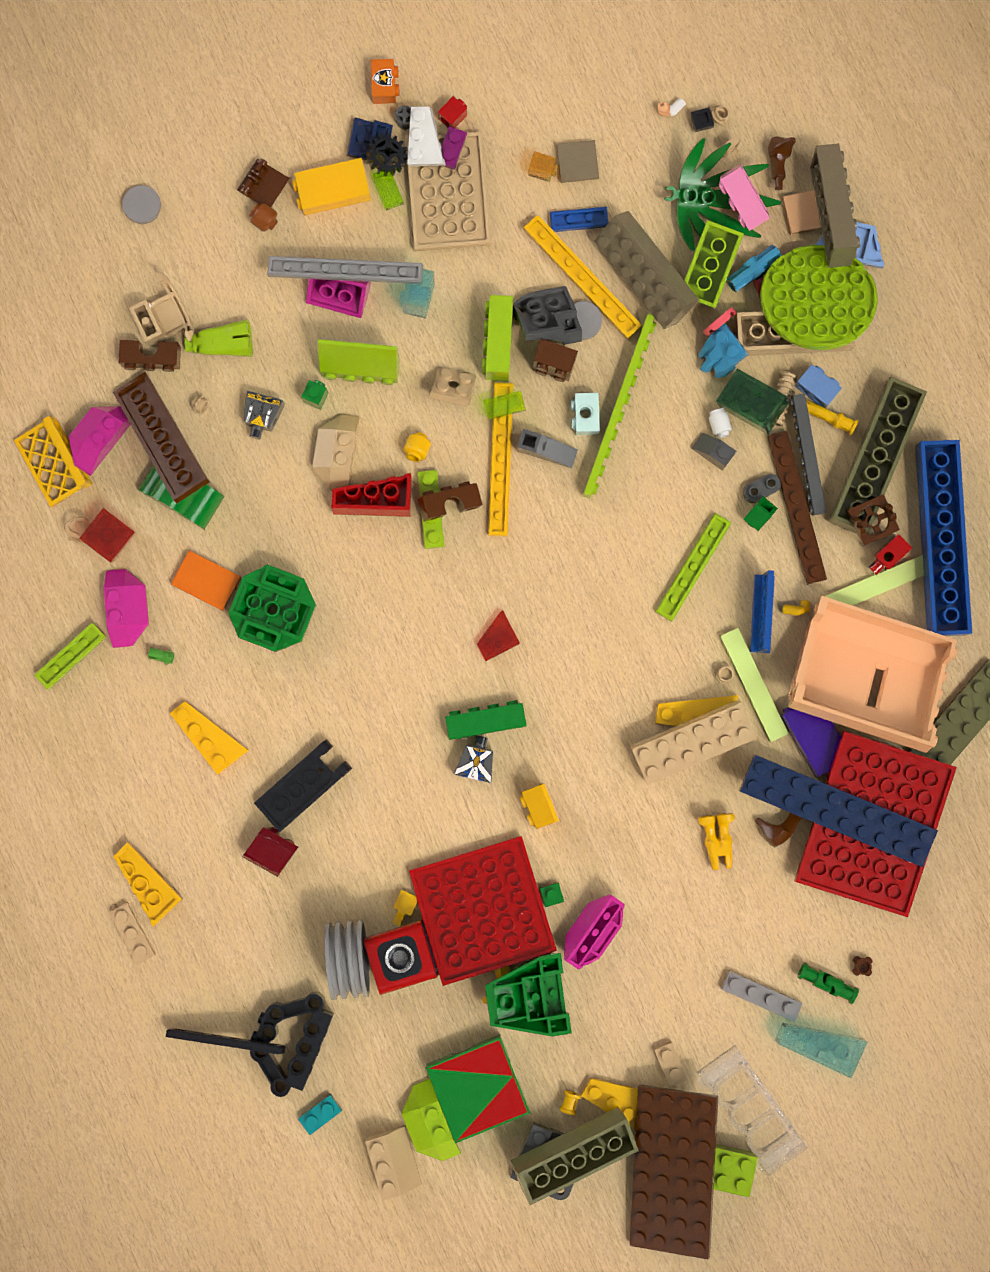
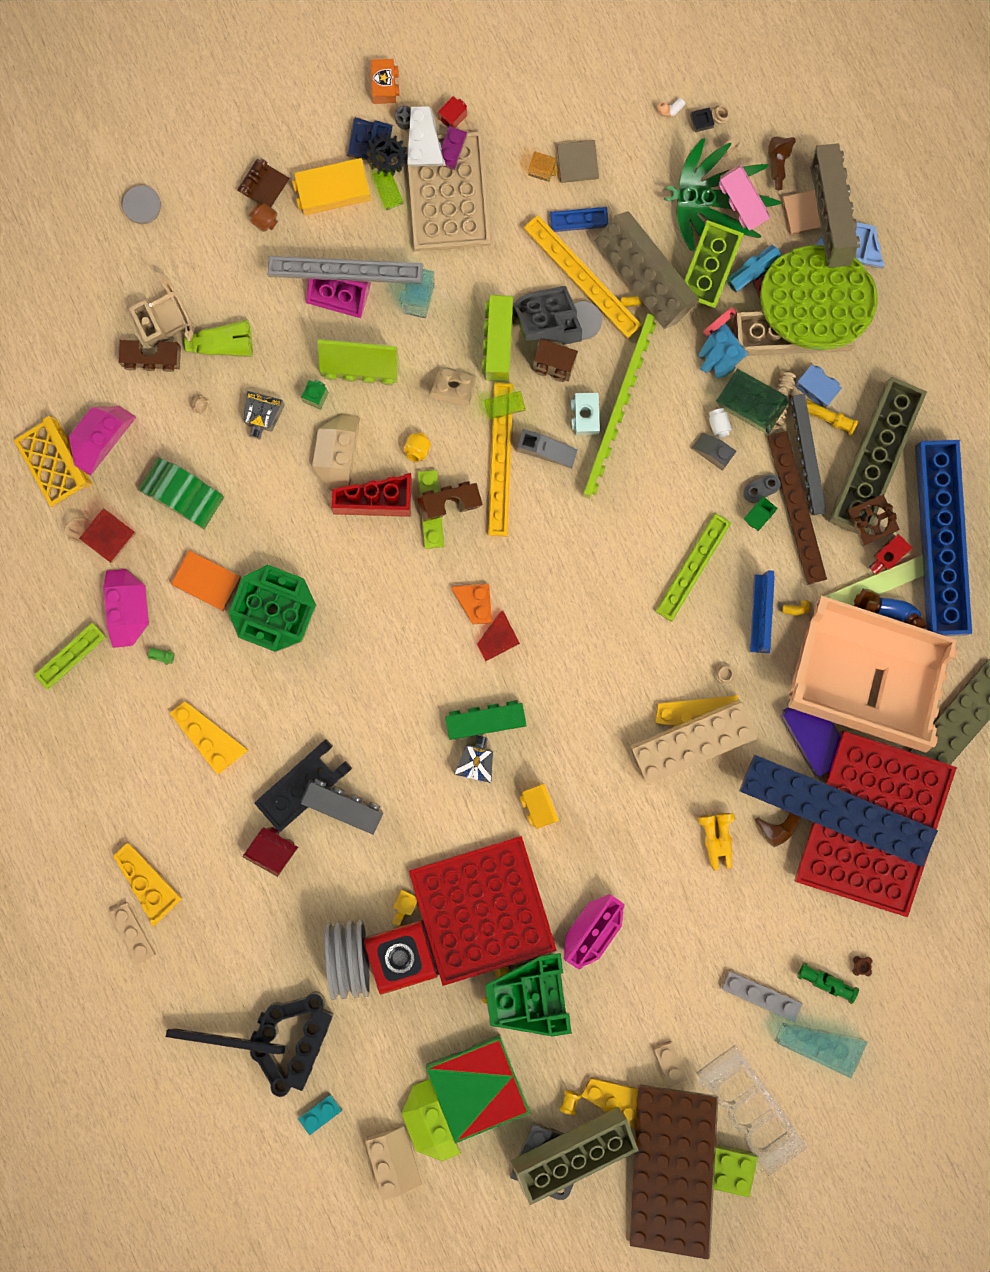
reddish brown plate [113,372,210,504] -> none
green plate [540,882,564,907] -> none
yellowish green tile [720,628,788,742] -> none
none -> dark grey brick [301,778,383,835]
none -> orange wing [452,584,492,625]
none -> yellow arm [621,296,644,307]
none -> piece [854,589,925,629]

